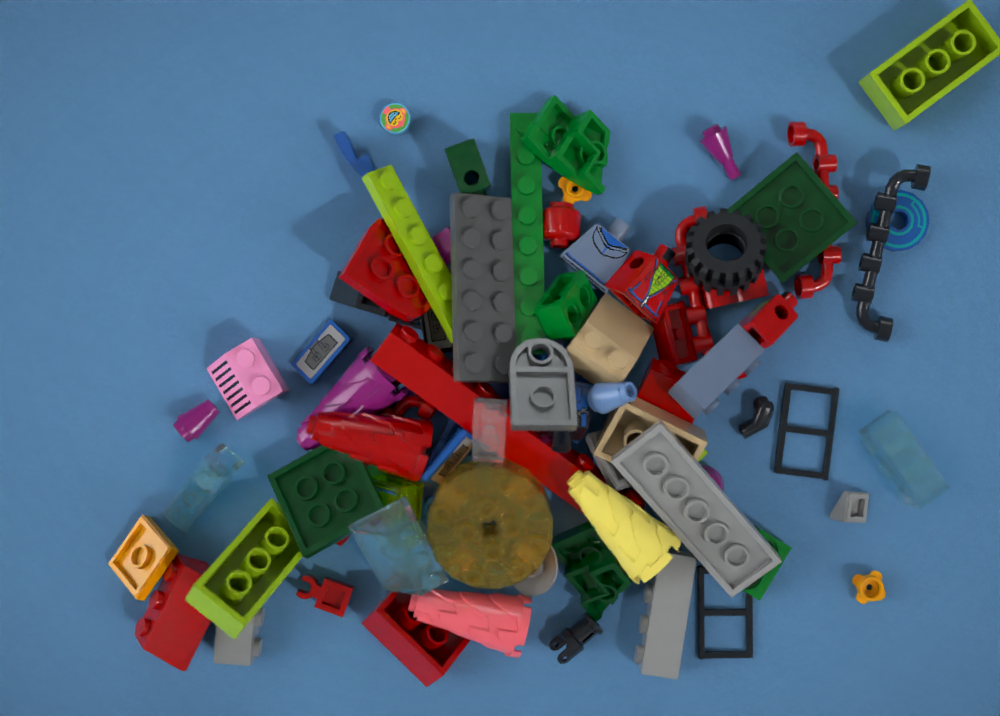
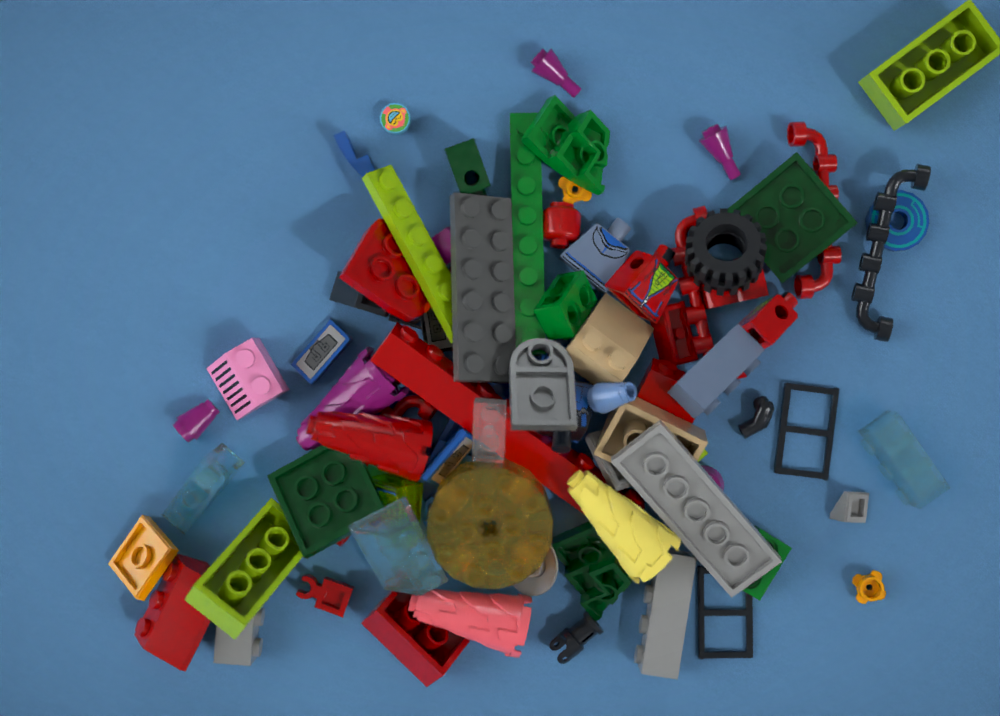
none -> magenta cone [530,48,581,98]

